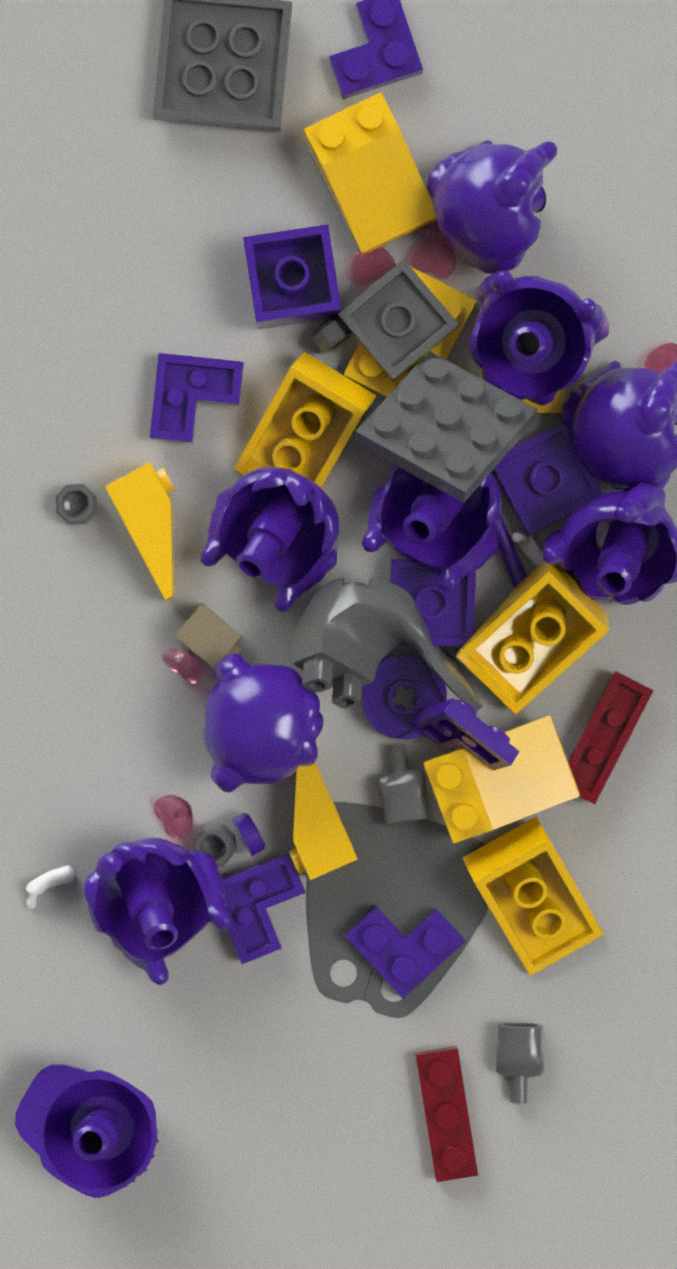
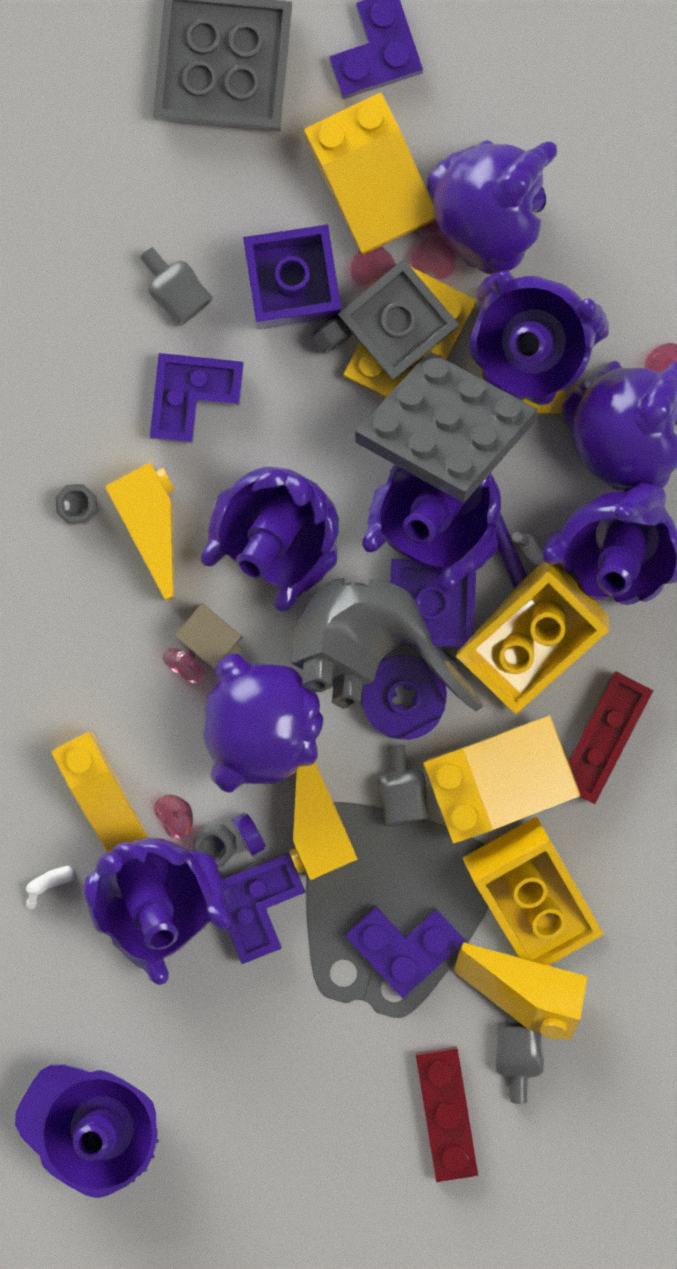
yellow slope [234,351,377,488] -> none
dark purple plate [411,698,520,771] -> none
dark purple plate [493,421,603,537] -> none
none -> yellow slope [51,731,149,853]
none -> dark grey piece [140,247,213,326]
none -> yellow slope [453,942,588,1041]

